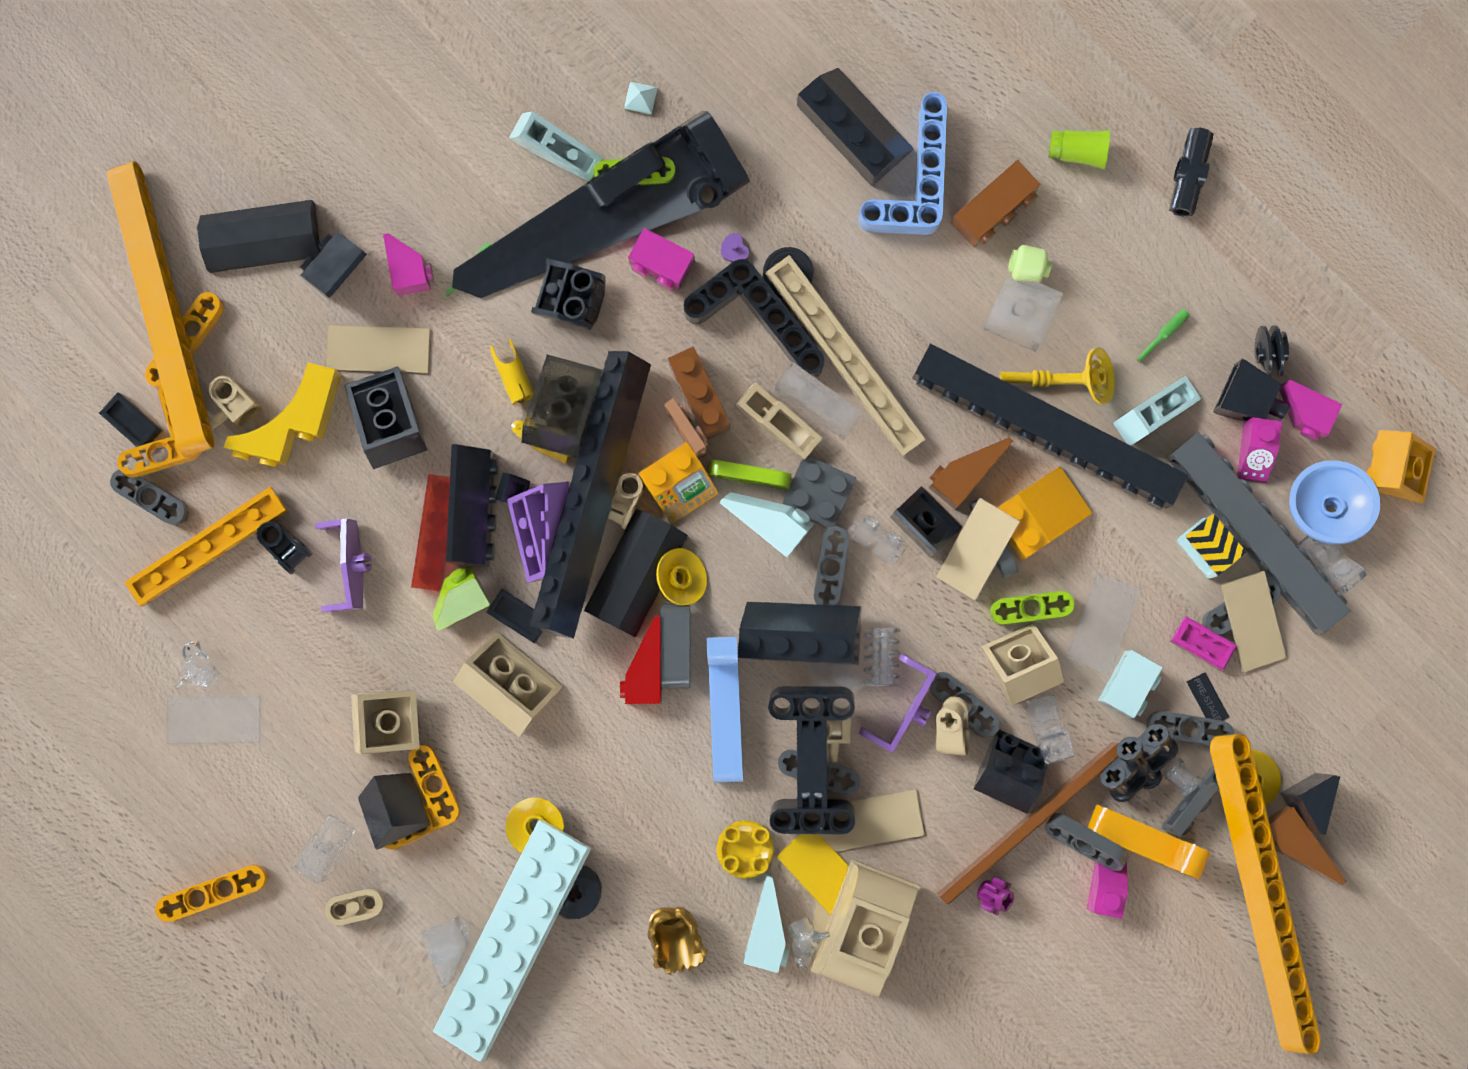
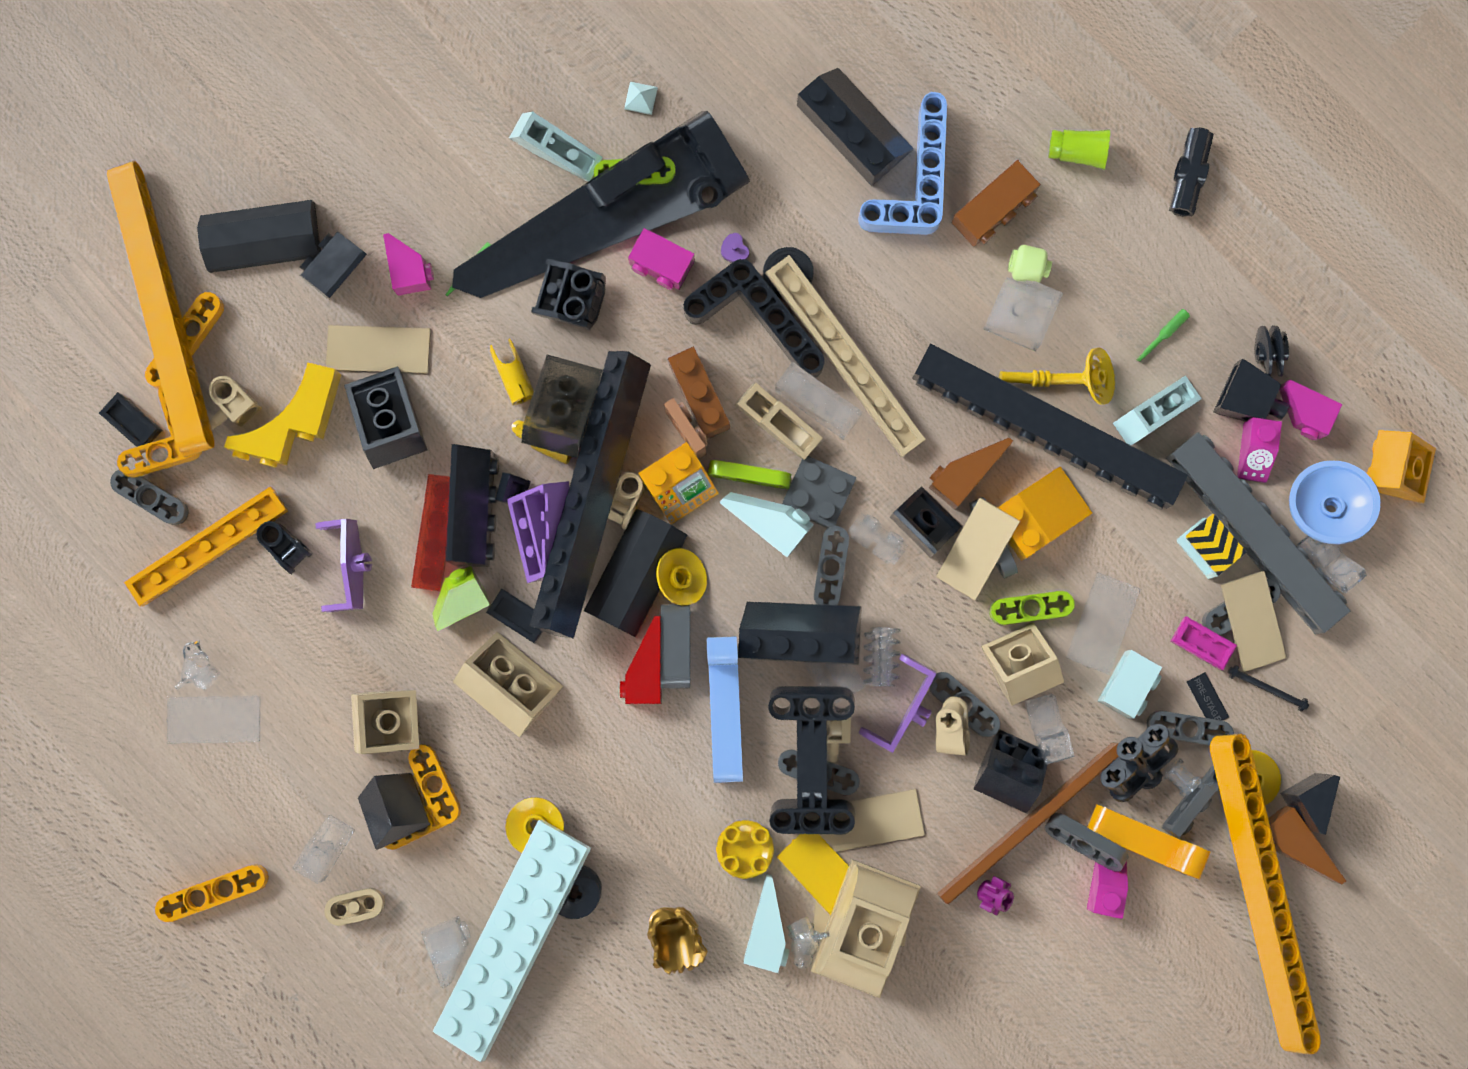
none -> black axle [1228,665,1309,712]

